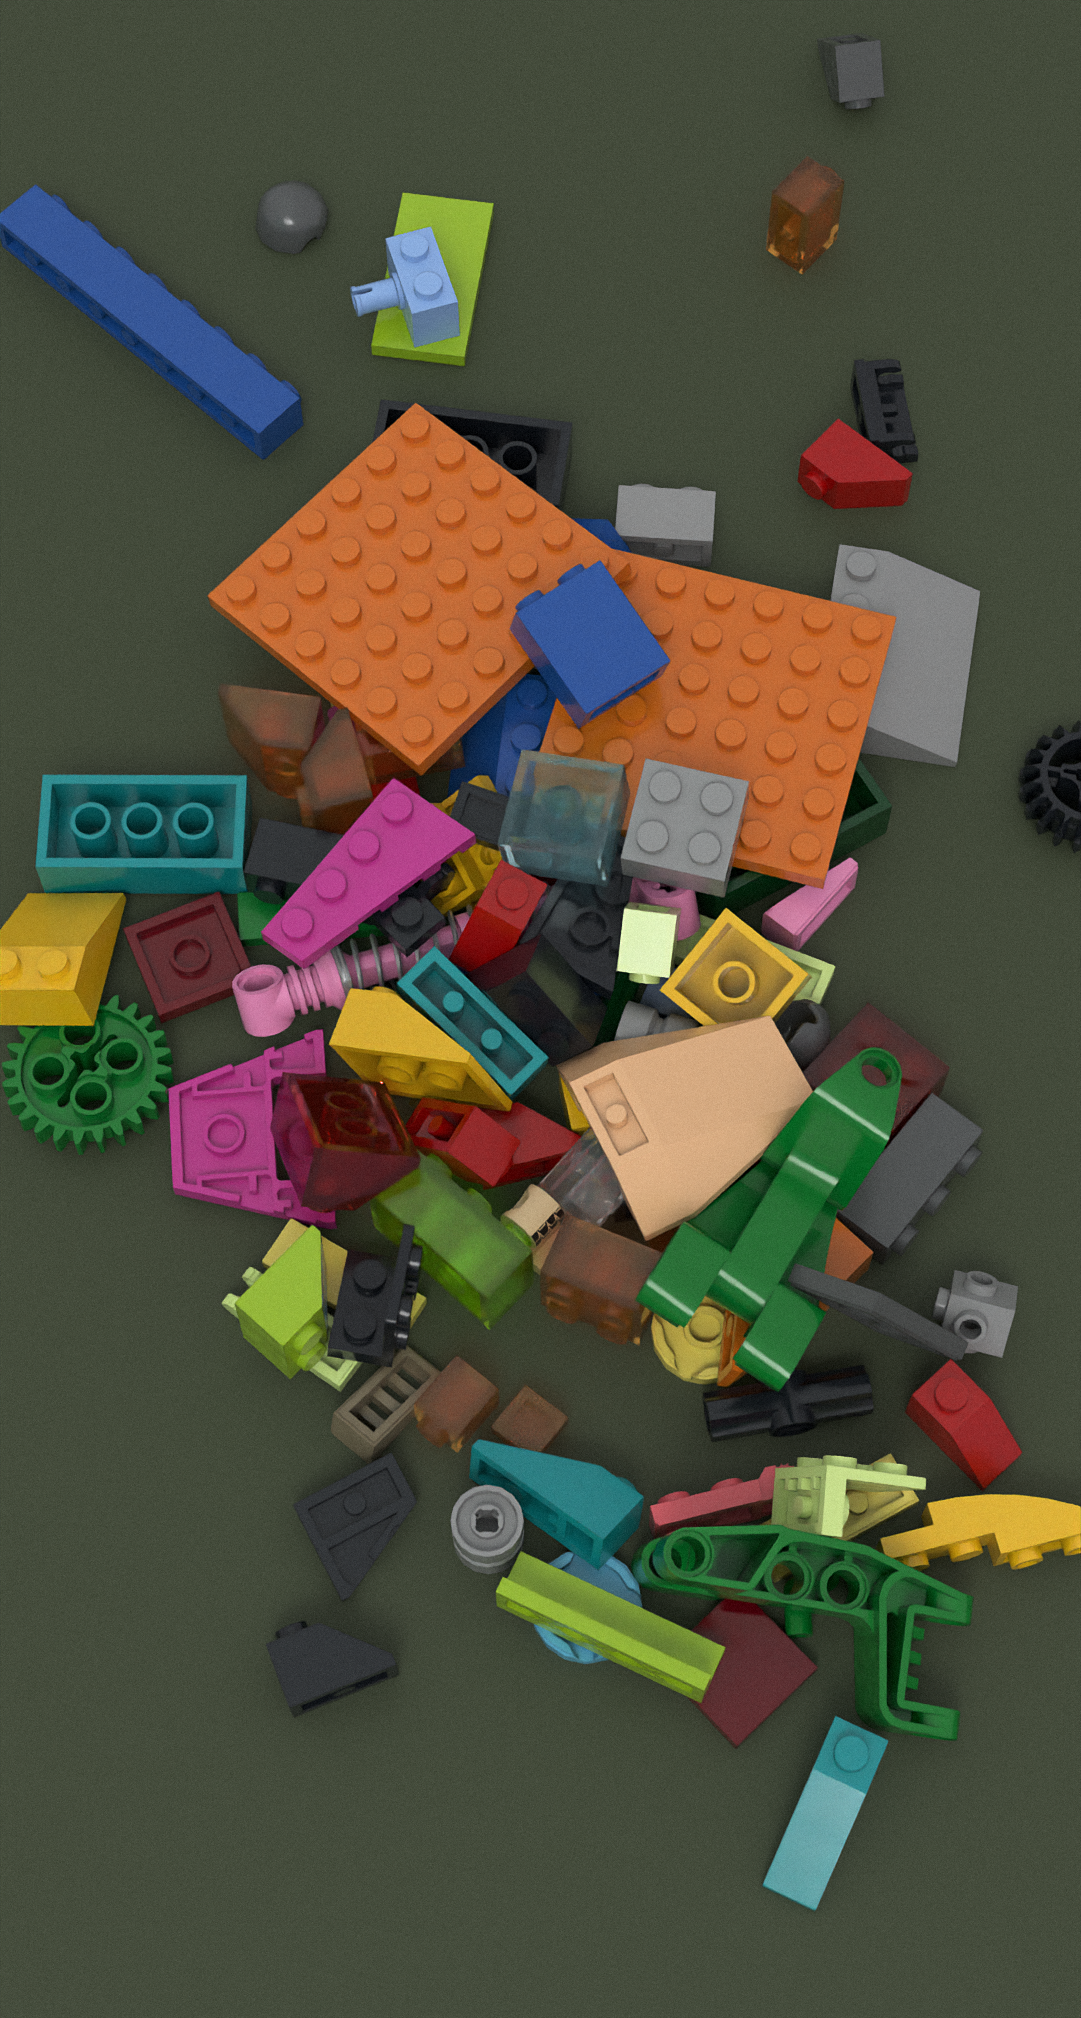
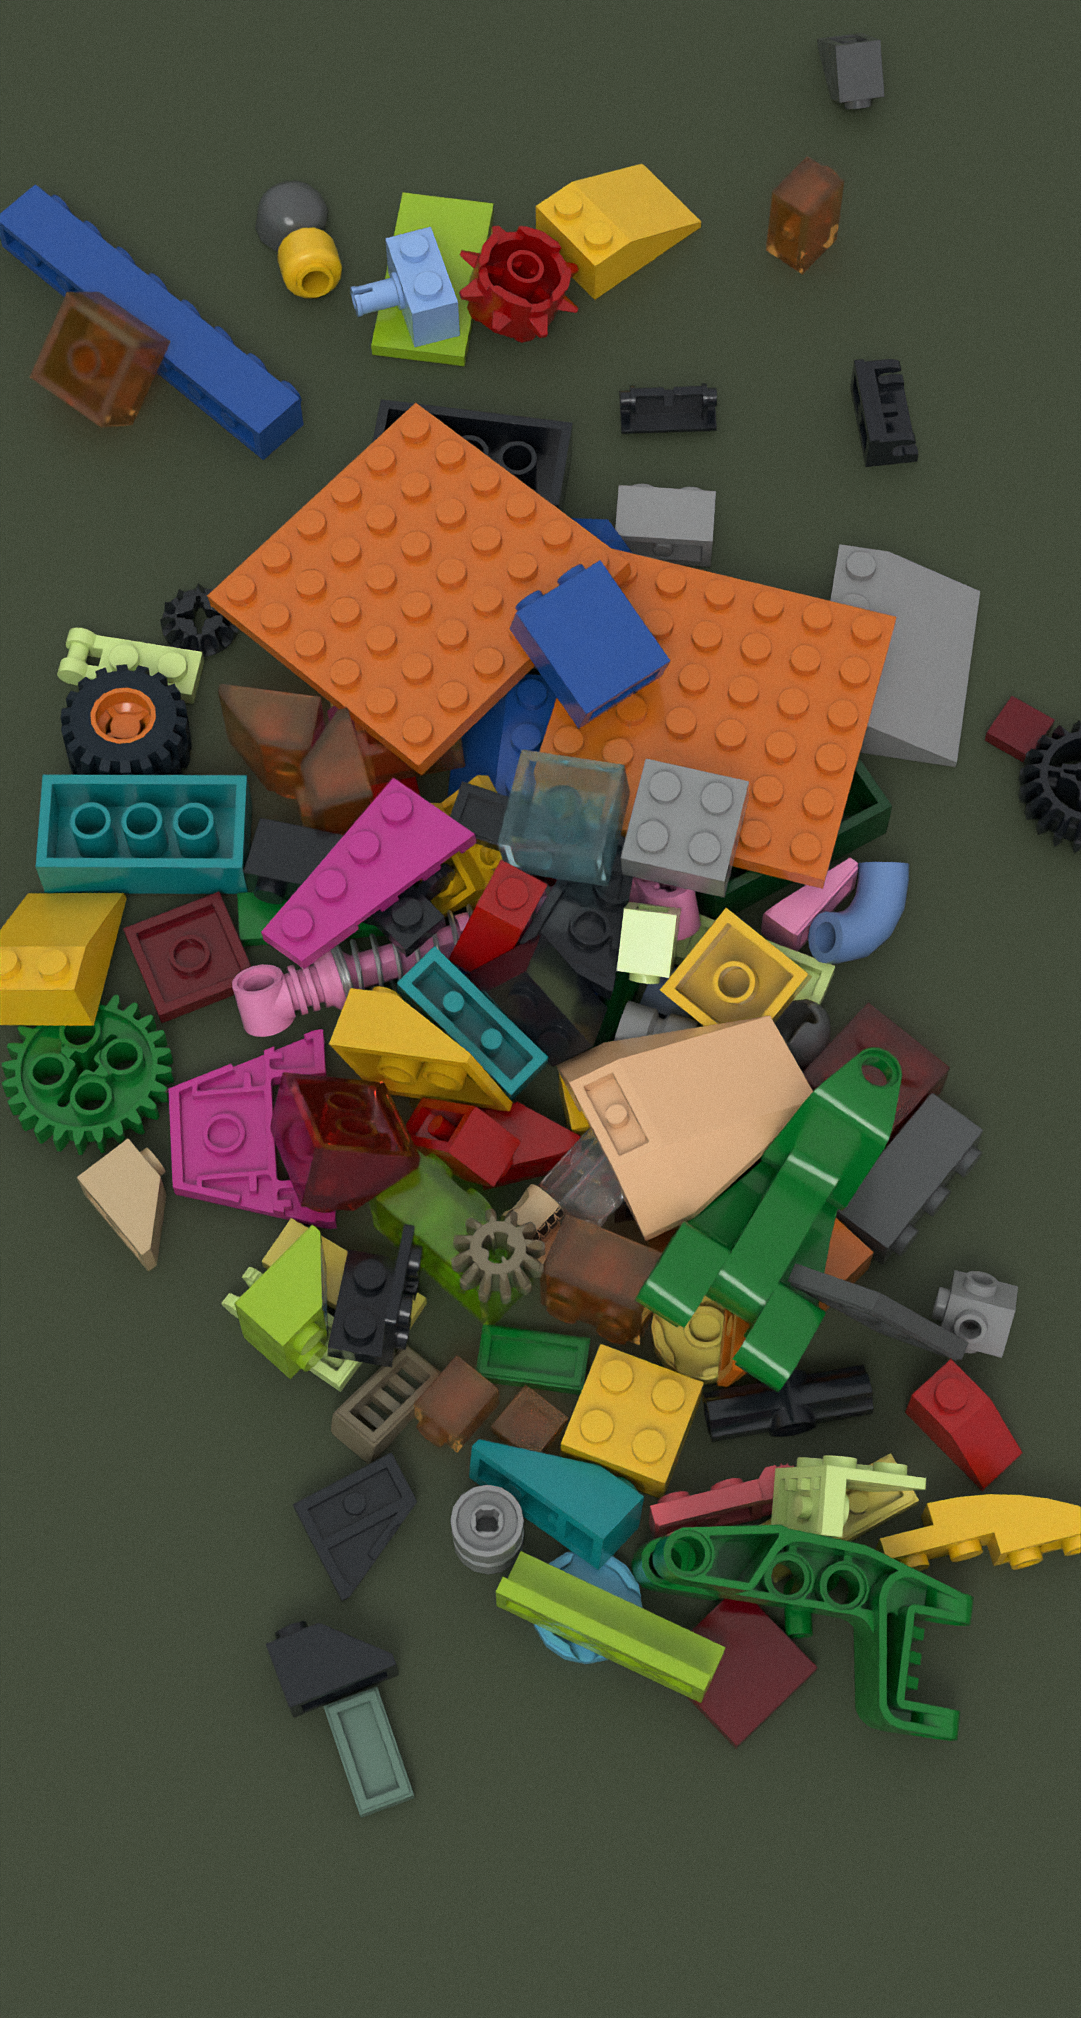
teal slope [762,1716,888,1912] -> none
red slope [797,419,913,509] -> none
none -> clear orange brick [30,292,171,427]
none -> yellowish green plate [57,627,205,704]
none -> black wheel [60,664,192,775]
none -> tan slope [77,1139,167,1272]
none -> black gear [160,583,239,657]
none -> yellow head [277,227,342,299]
none -> sand green tile [323,1687,415,1818]
none -> dark tan gear [451,1208,545,1305]
none -> red brick [459,225,579,343]
none -> green tile [475,1324,590,1395]
none -> yellow slope [536,164,701,300]
none -> yellow brick [561,1344,704,1498]
none -> black hinge [619,383,717,434]
none -> medium blue cylinder [808,862,909,964]
none -> dark red tile [984,696,1055,763]

